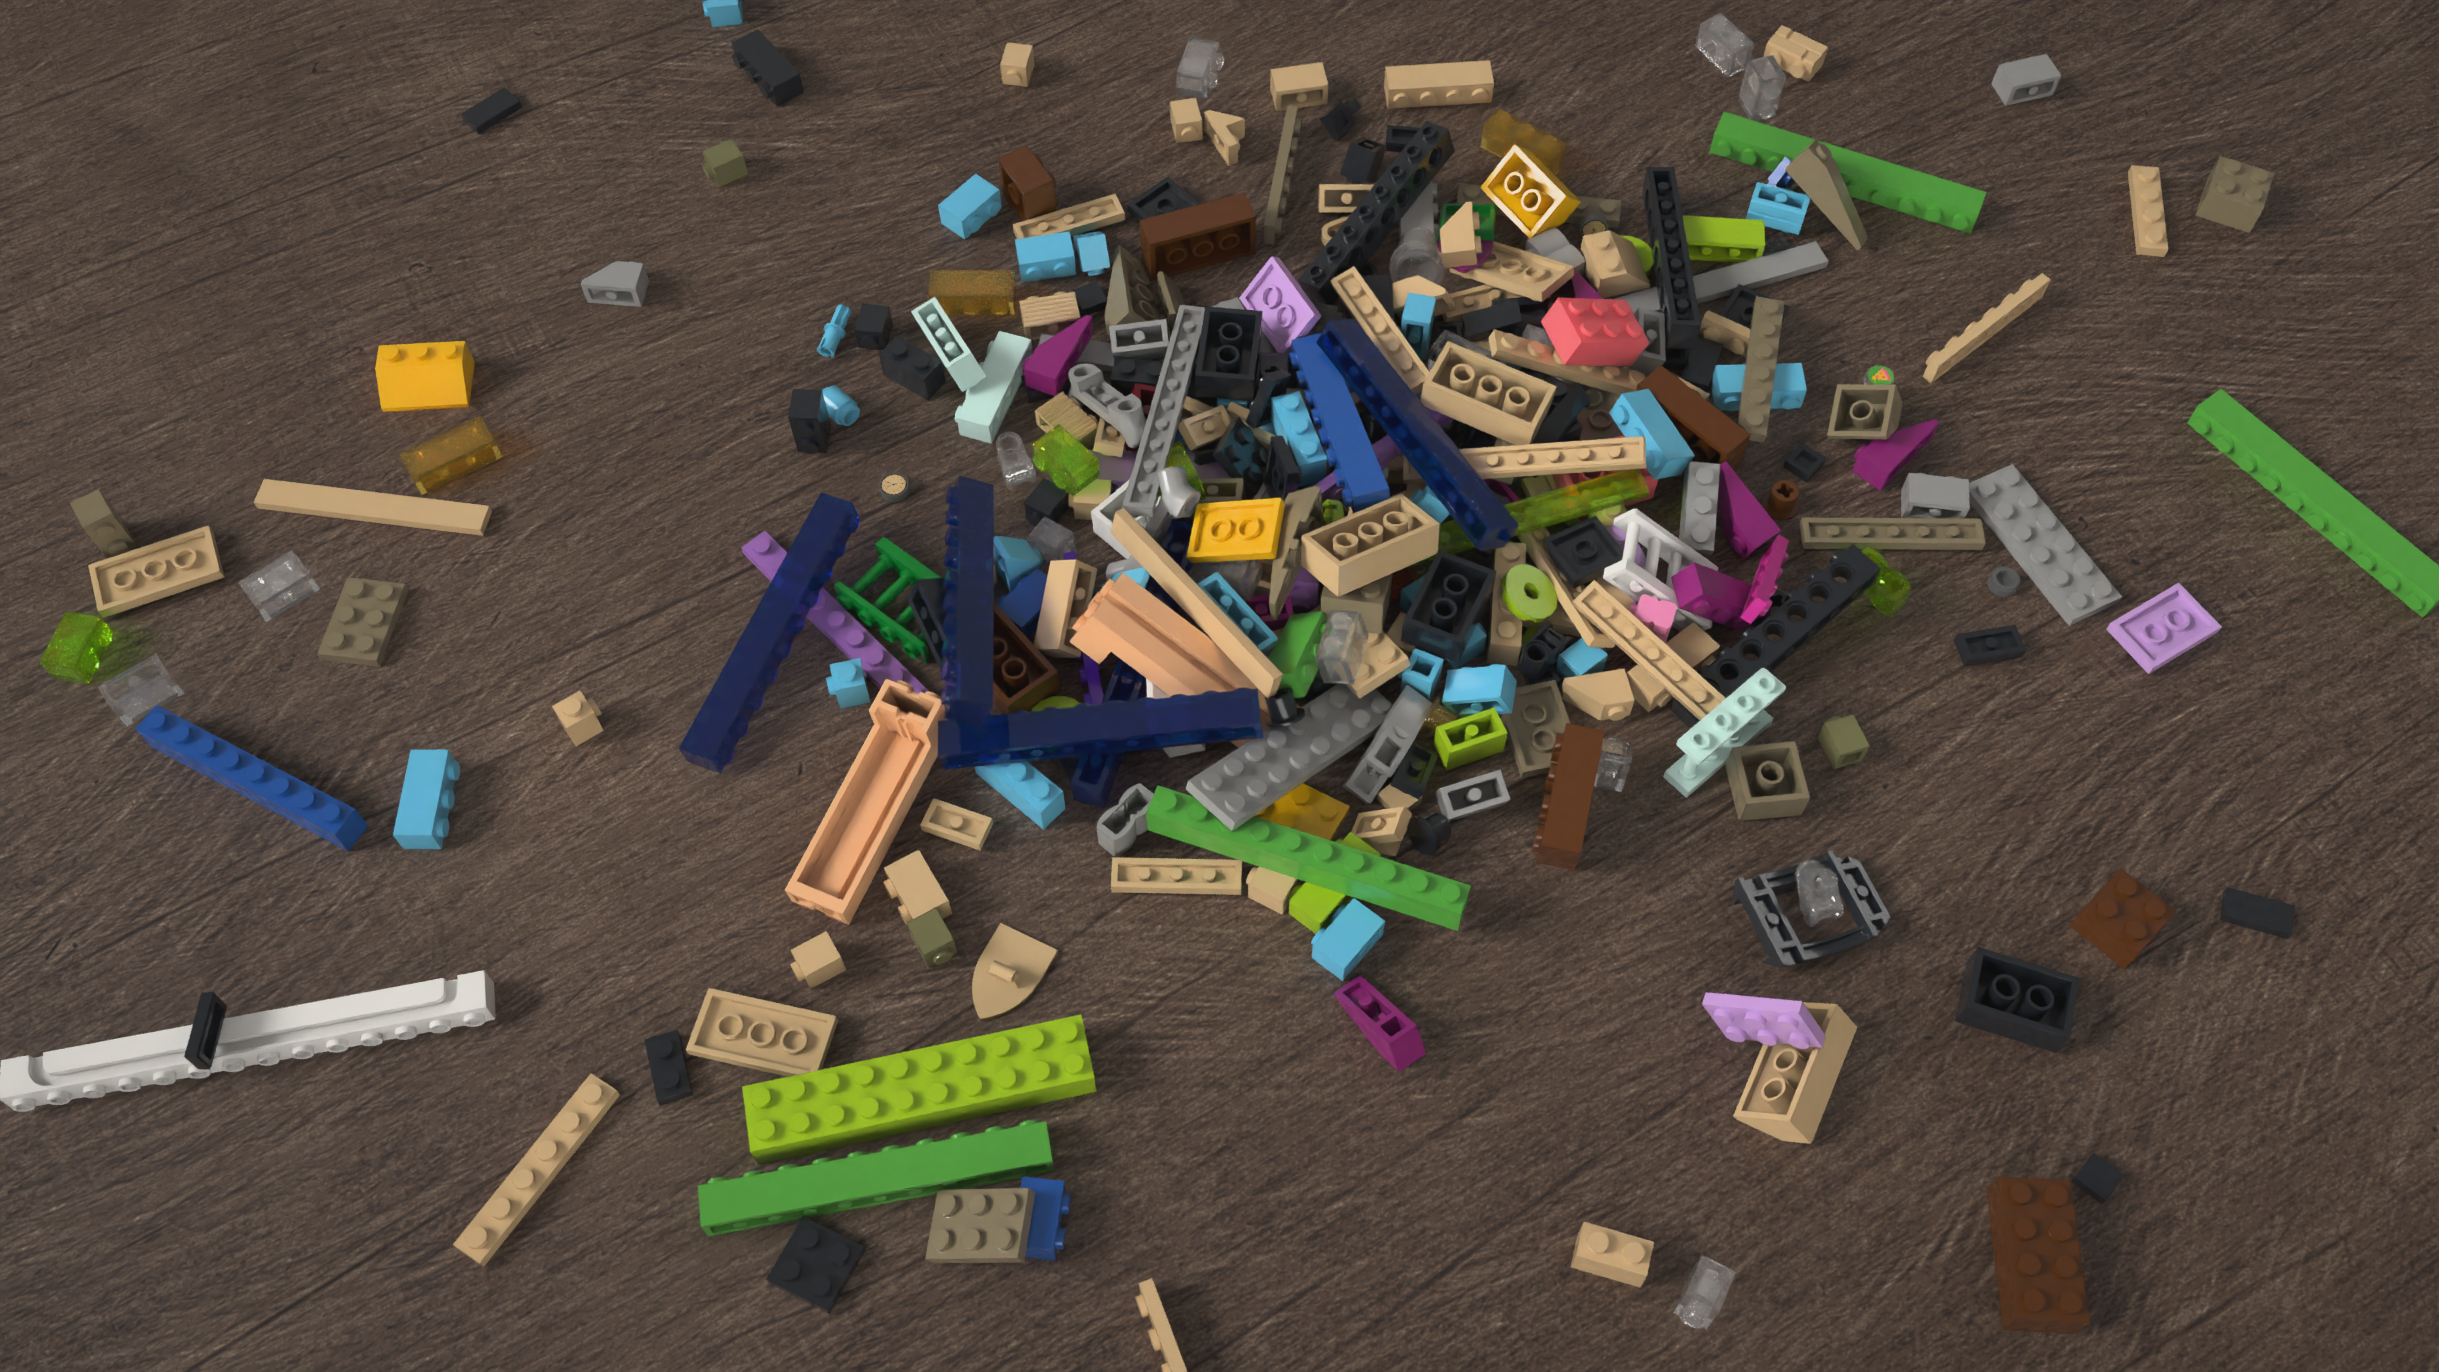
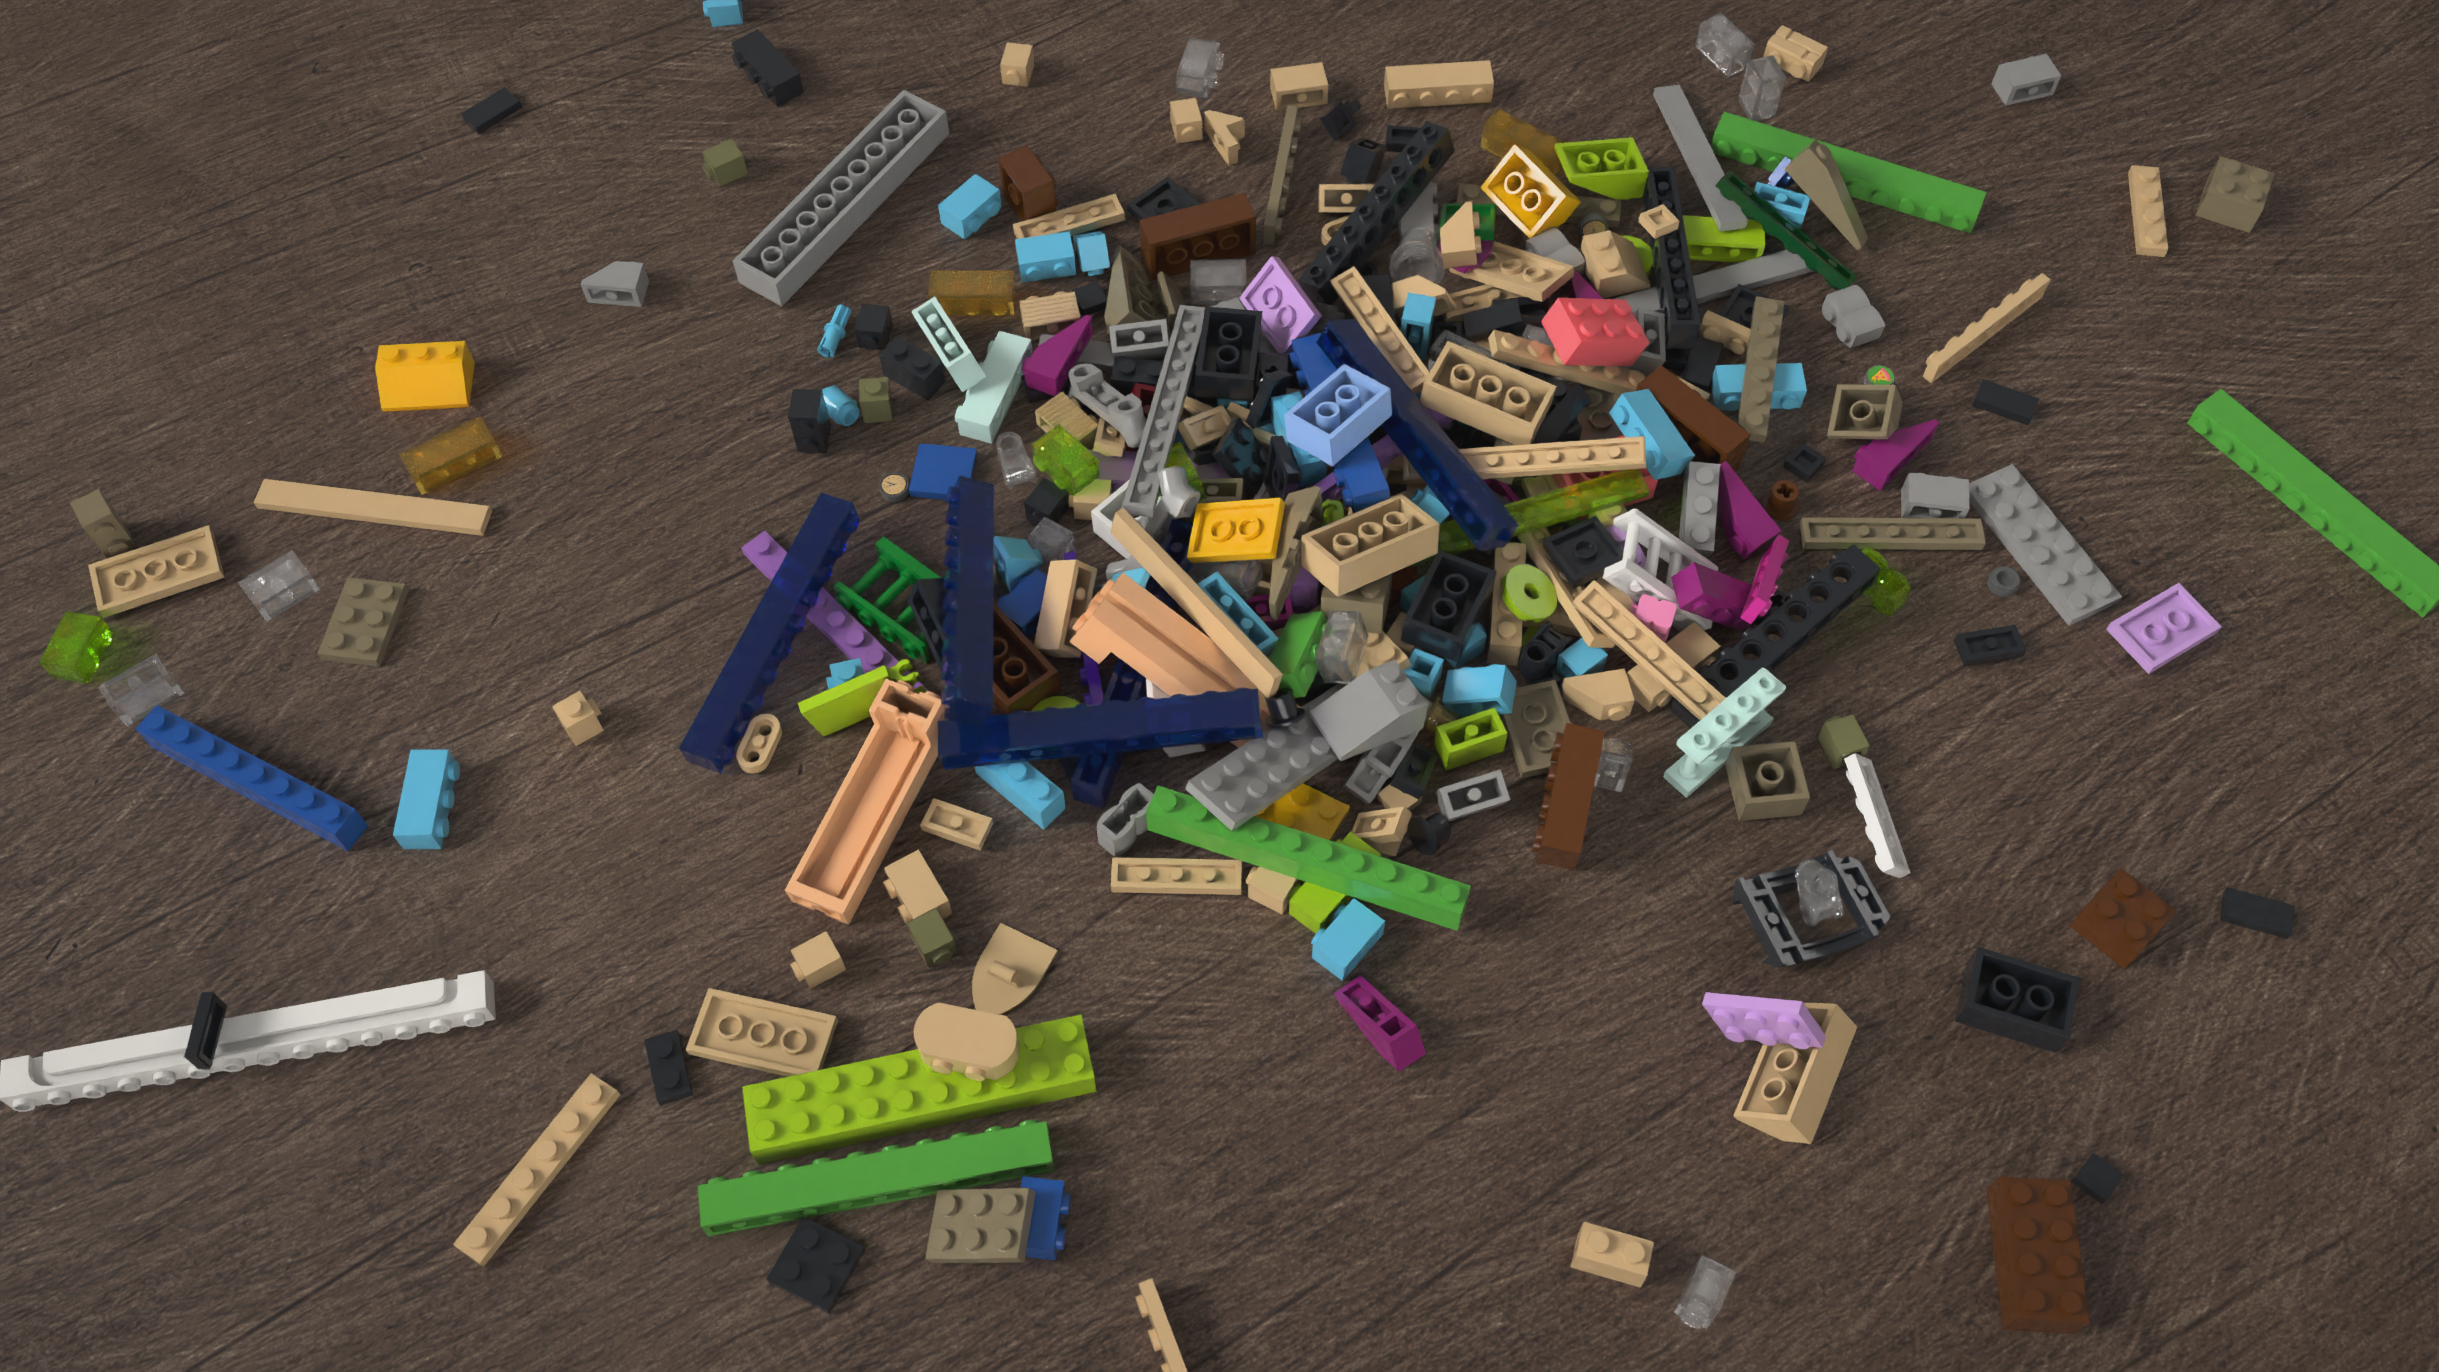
none -> light grey brick [733,90,949,306]
none -> tan plate [736,714,782,774]
none -> lime tile [798,659,927,737]
none -> olive brick [859,377,893,423]
none -> blue tile [909,443,978,502]
none -> tan brick [914,1003,1020,1081]
none -> clear brick [1190,259,1247,304]
none -> light blue brick [1284,364,1392,467]
none -> light grey slope [1309,660,1428,761]
none -> lime slope [1554,137,1649,200]
none -> tan tile [1639,204,1679,239]
none -> light grey tile [1653,85,1748,231]
none -> dark green plate [1715,170,1857,290]
none -> light grey brick [1822,285,1885,348]
none -> white plate [1844,753,1910,878]
none -> black tile [1972,379,2039,425]

